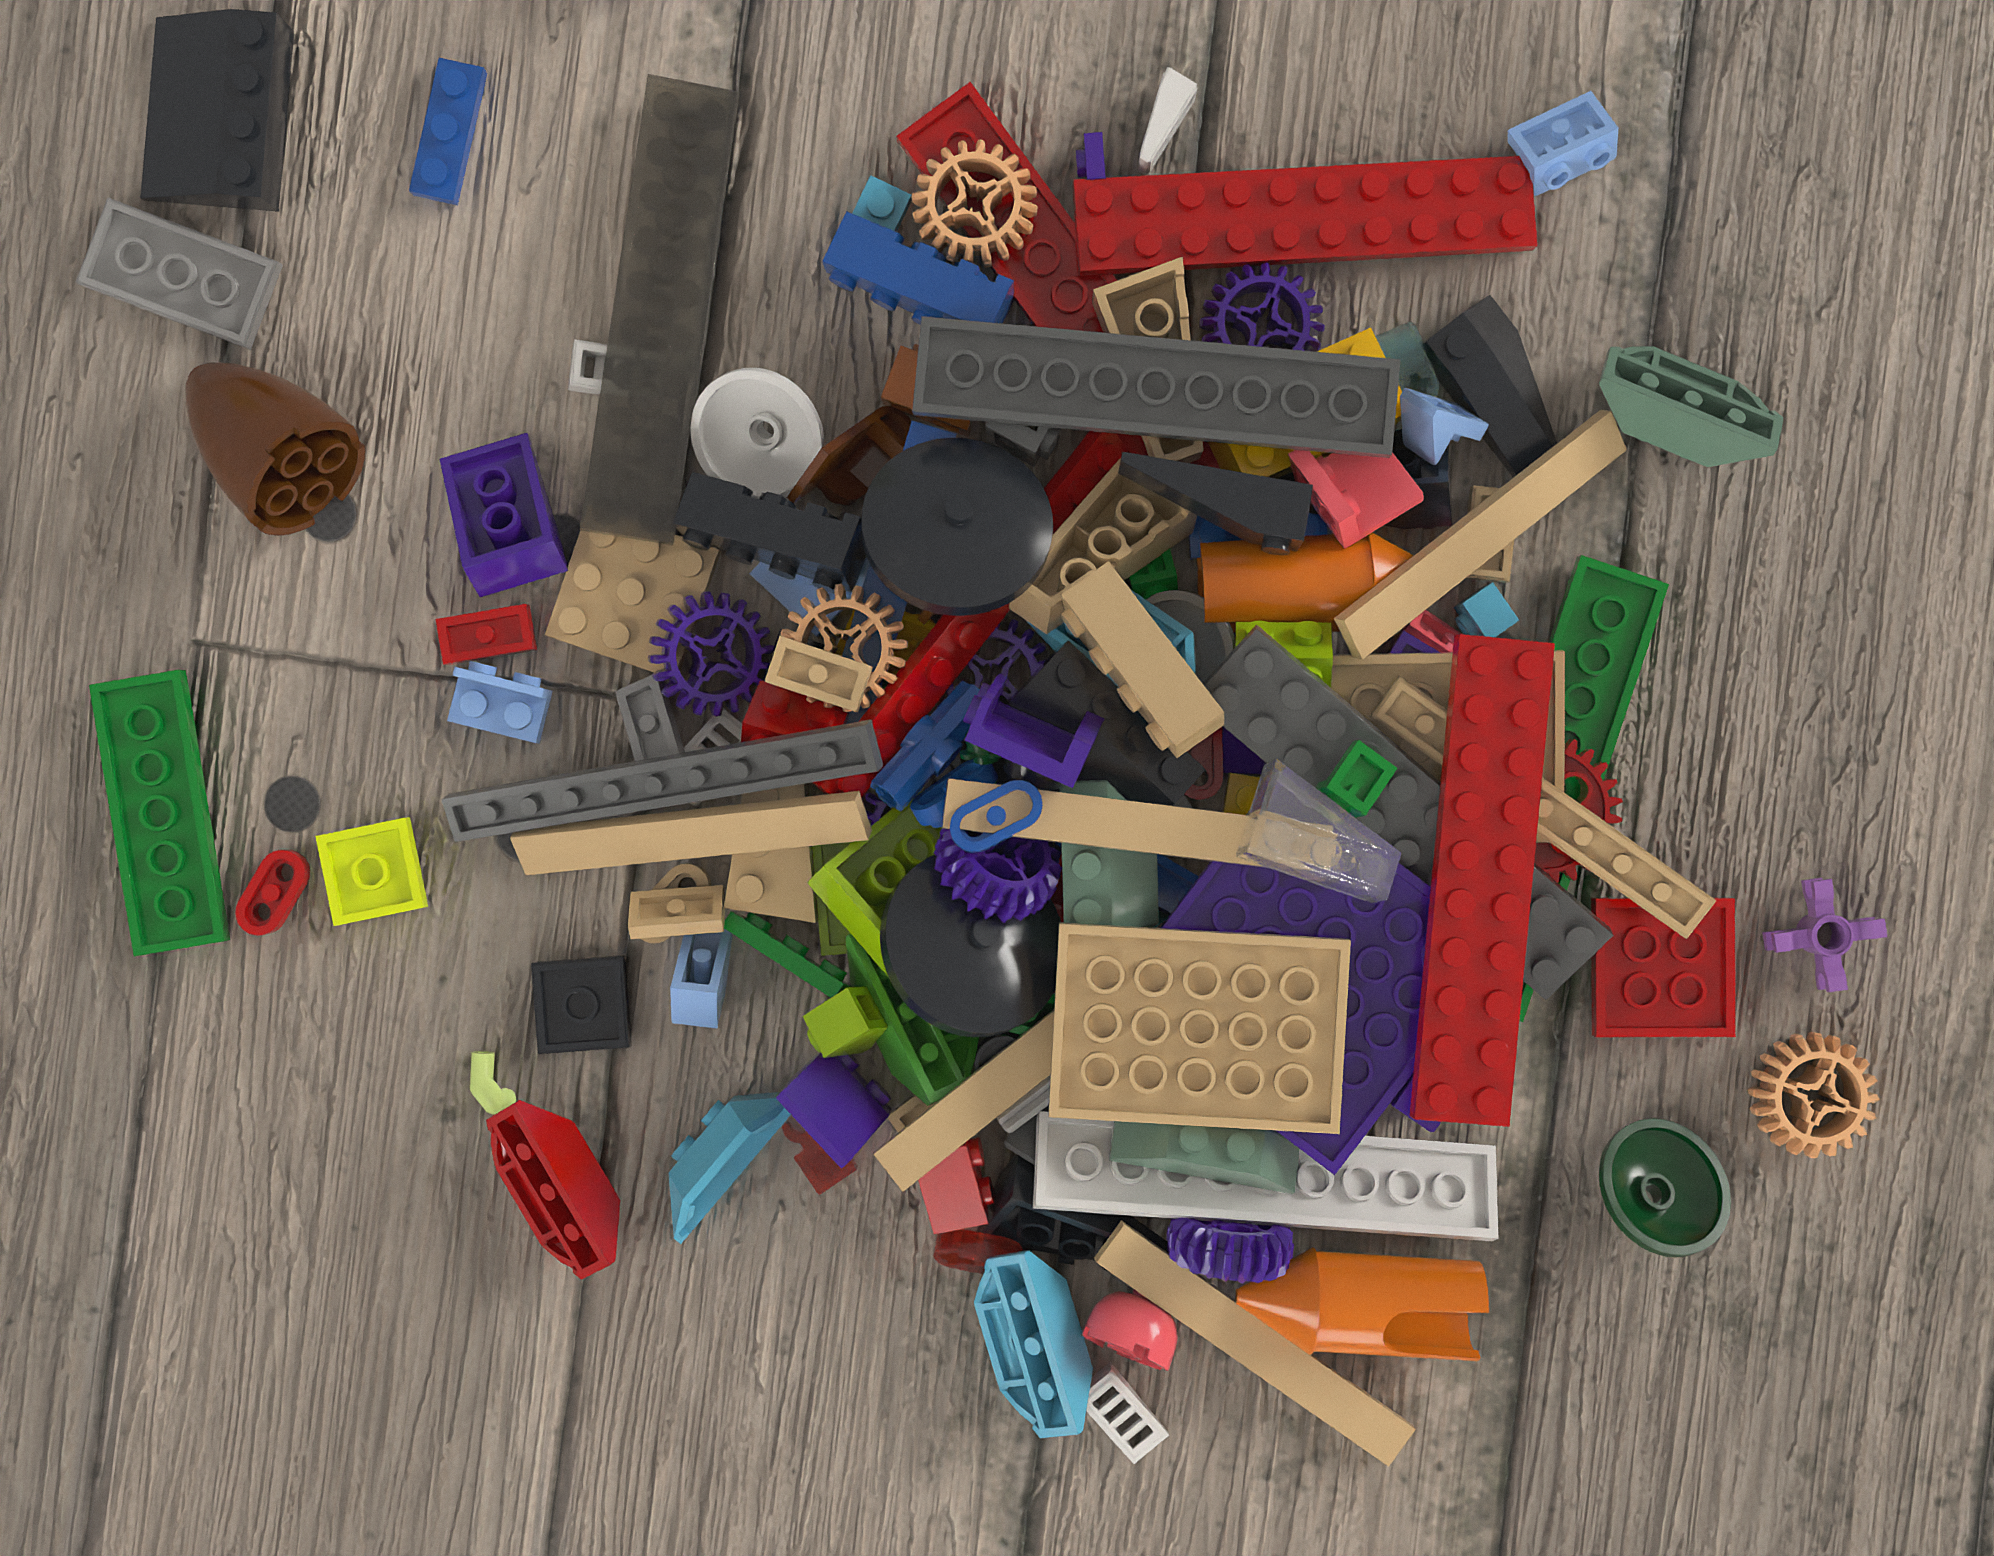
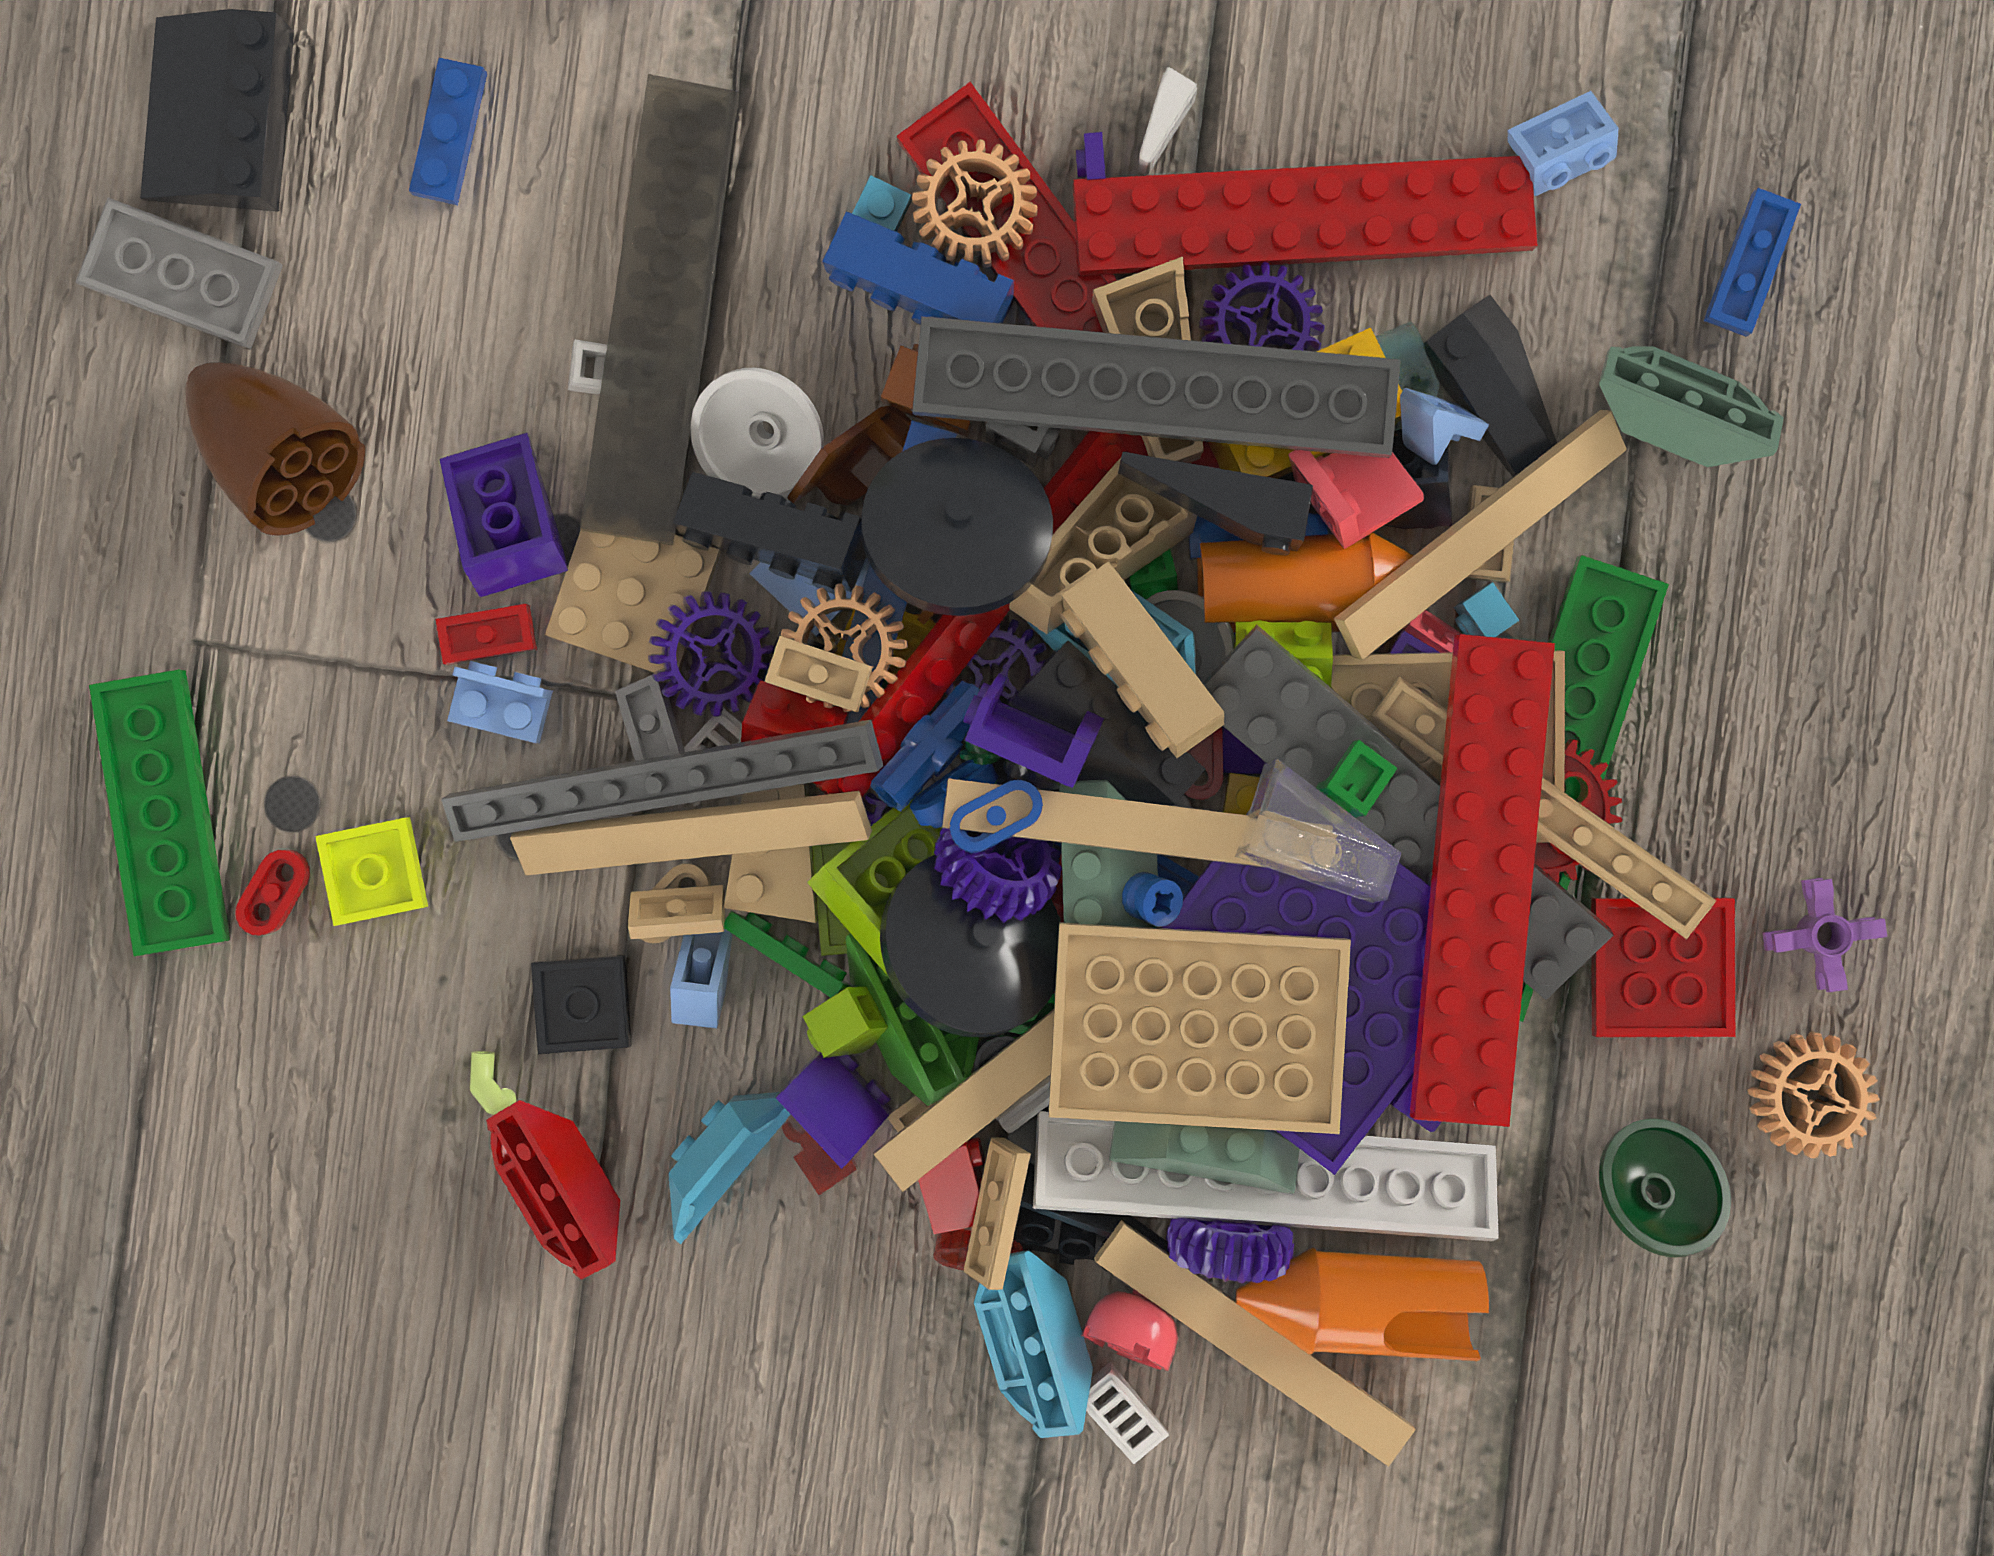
none -> tan tile [964,1138,1031,1290]
none -> blue wheel [1122,872,1183,927]
none -> blue plate [1703,188,1801,337]

